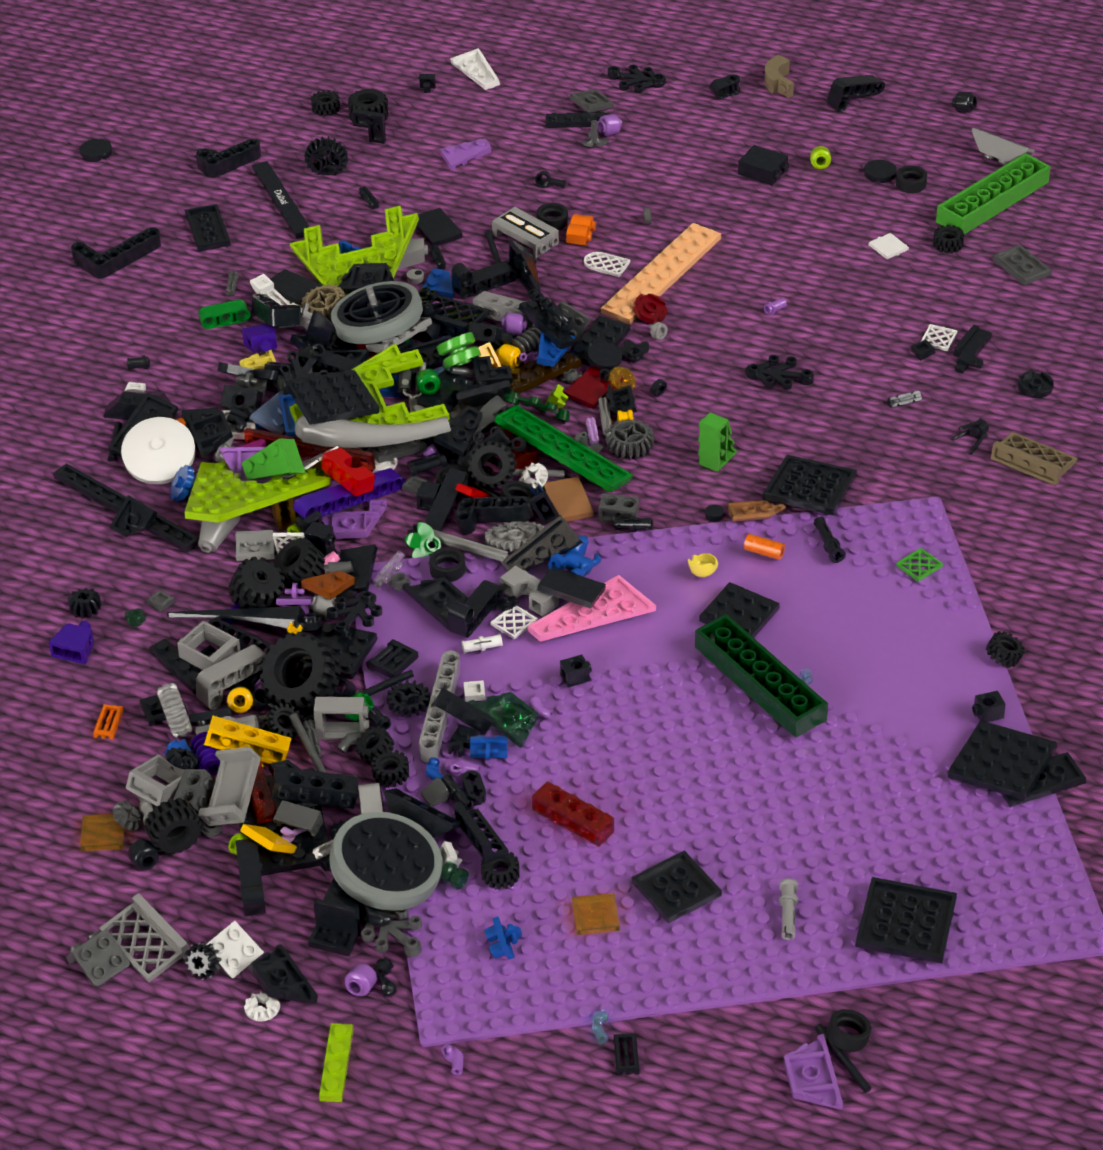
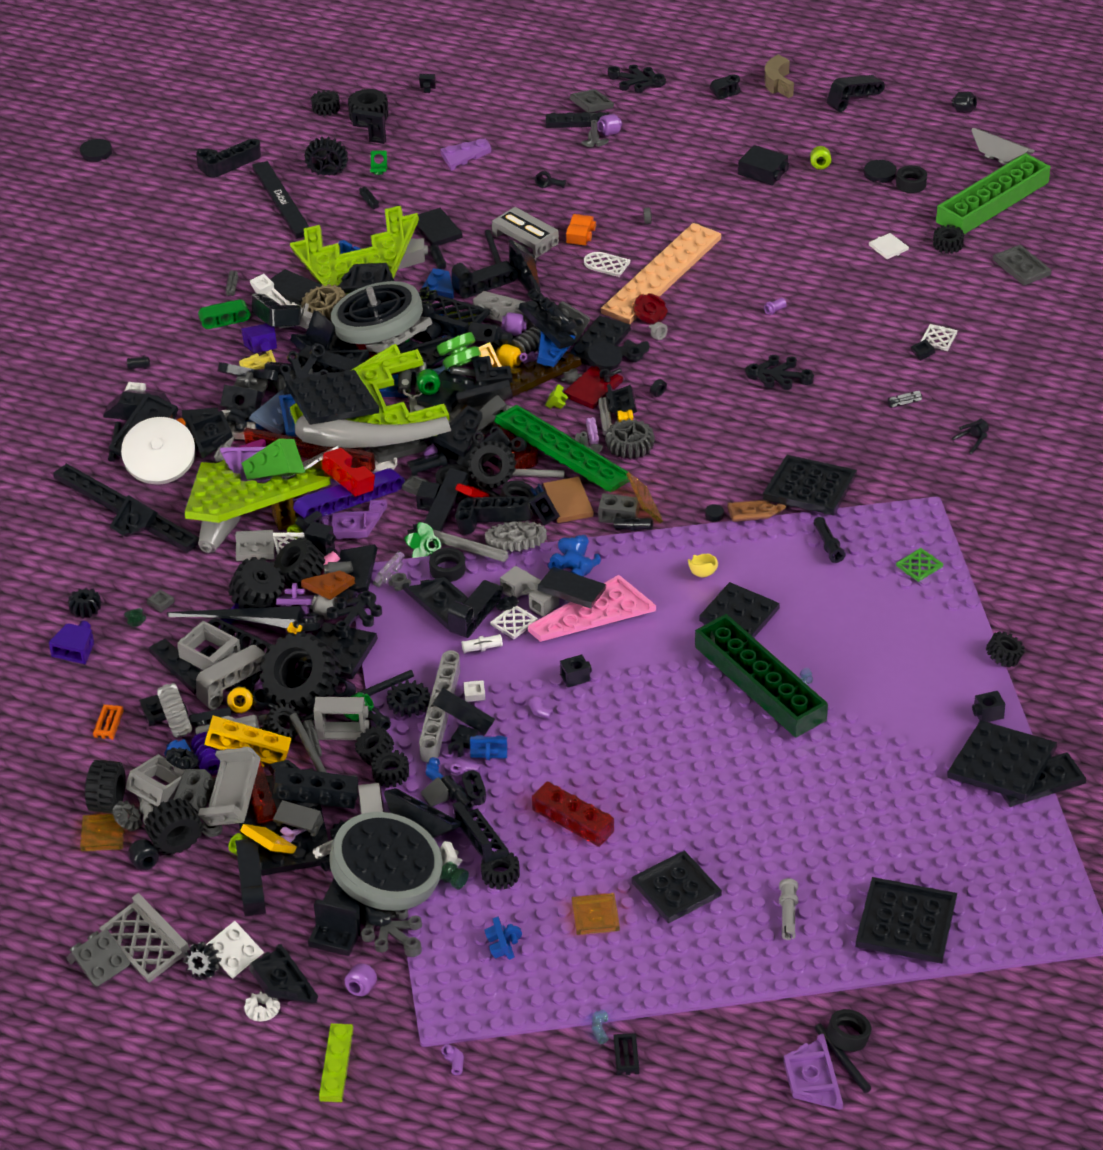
black beam [71,227,161,279] -> none
blue plant [170,465,195,502] -> none
black tile [185,204,231,252] -> none
dark grey arm [337,732,361,753] -> none
black plate [366,639,419,678] -> none
black piece [373,957,397,997] -> none
light grey tile [407,269,424,284] -> none
white wing [450,48,500,90] -> none
clear green wing [468,692,538,748] -> none
black wing [501,515,583,571] -> none
dark green plant [504,391,570,423] -> none
white gear [519,463,548,488] -> none
black tyre [537,203,568,230] -> none
clear yellow gear [609,366,636,390] -> none
bright green wedge [698,412,737,472] -> none
orange axle [744,534,785,560] -> none
black piece [954,324,992,374] -> none
dark tan fence [990,432,1078,486] -> none
black tile [1018,371,1054,398] -> none
none -> black tyre [85,760,126,814]
none -> green bracket [370,150,387,175]
none -> clear yellow piece [626,472,663,523]

